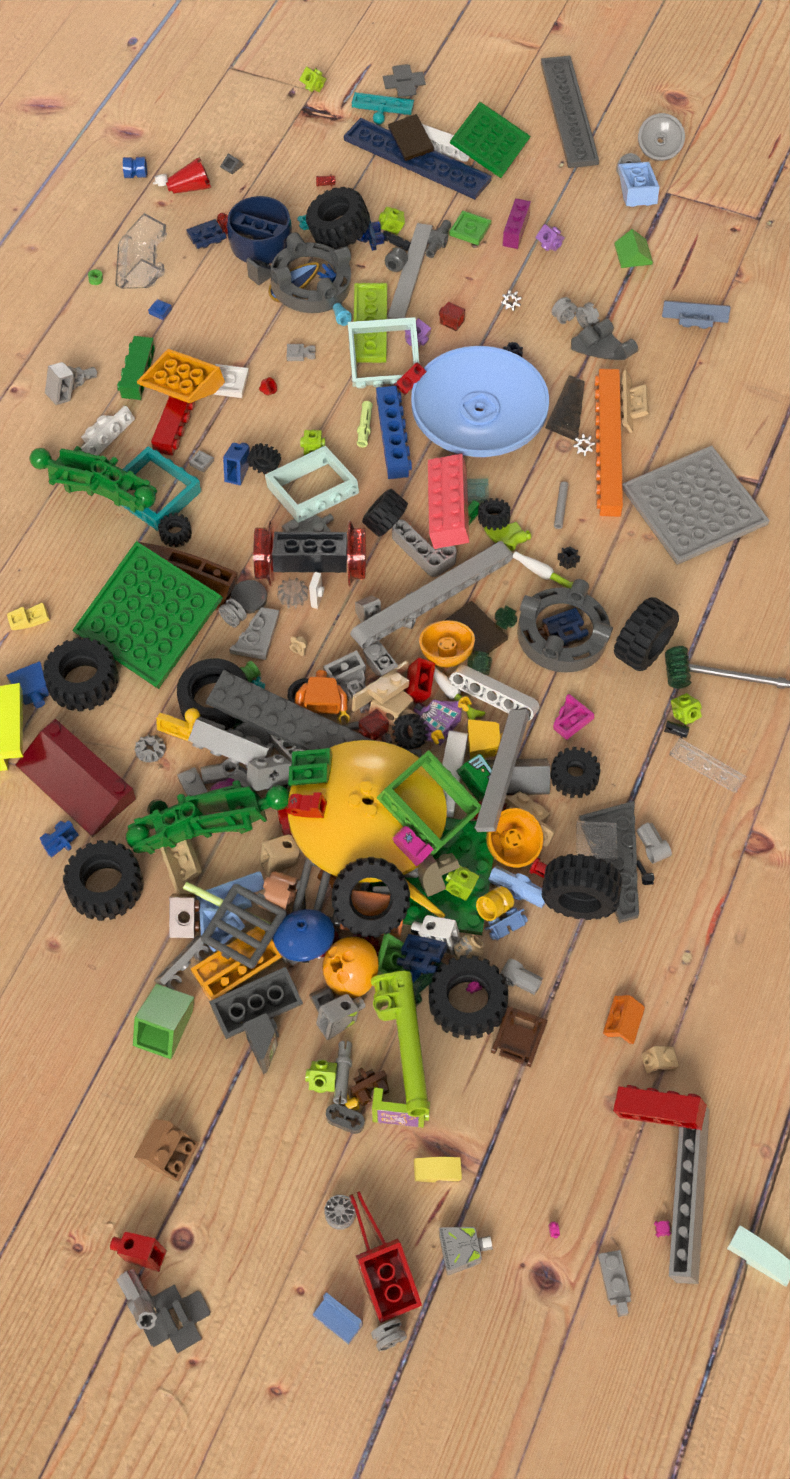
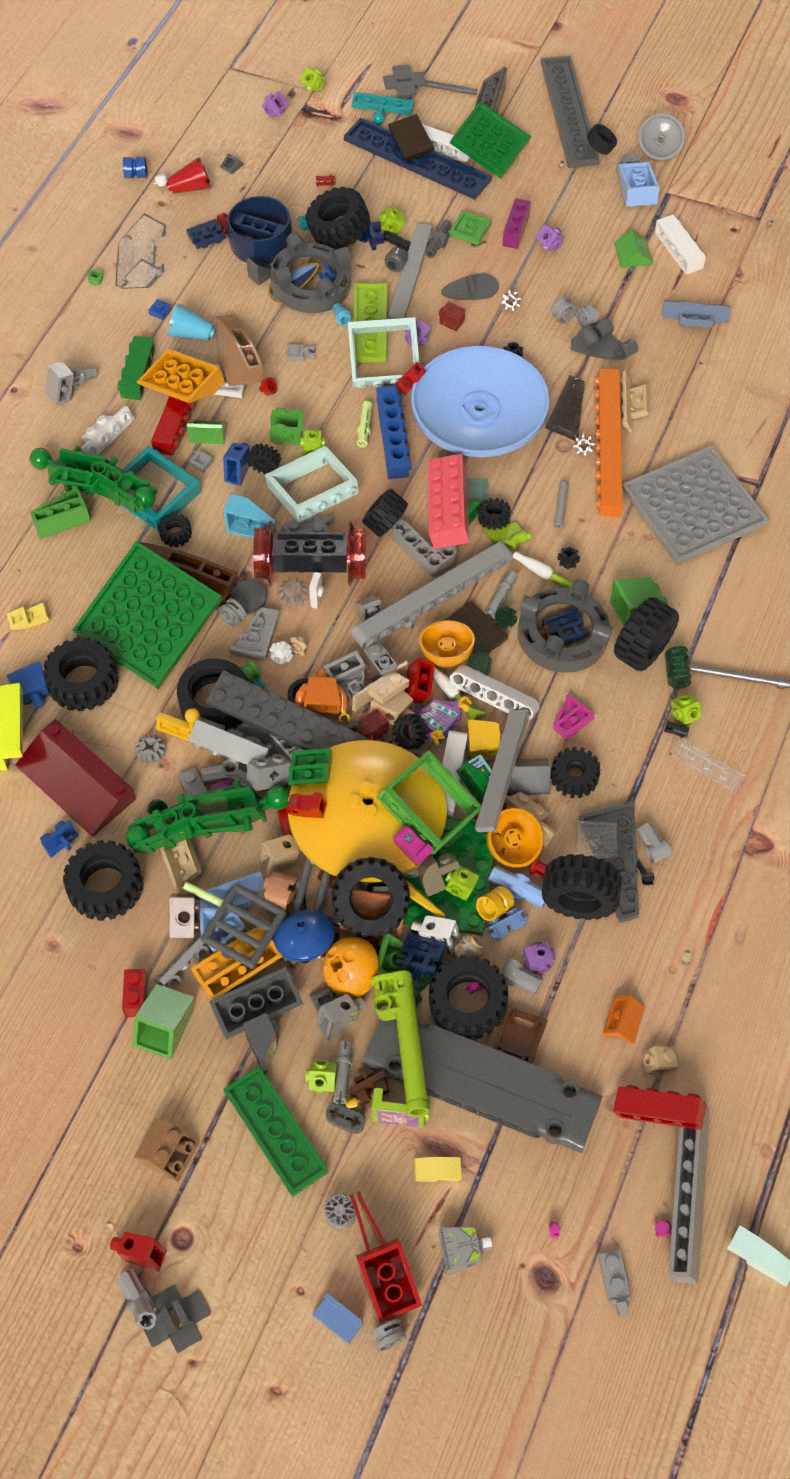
none -> bright green wedge [30,485,91,539]
none -> red brick [122,969,148,1018]
none -> medium azure cone [167,303,216,341]
none -> bright green slope [187,420,227,444]
none -> medium nougat wedge [216,315,264,386]
none -> medium azure slope [223,494,276,544]
none -> green plate [223,1066,329,1197]
none -> medium lavender brick [261,91,289,118]
none -> bright green piece [269,407,303,445]
none -> white gear [269,641,293,664]
none -> dark grey panel [362,1019,603,1153]
none -> dark grey piece [422,80,478,95]
none -> dark grey shield [441,273,499,300]
none -> dark grey slope [475,67,507,113]
none -> light grey pin [485,571,518,620]
none -> medium lavender brick [523,942,556,973]
none -> black tyre [587,124,617,155]
none -> bright green slope [610,577,668,626]
none -> white brick [655,214,706,275]

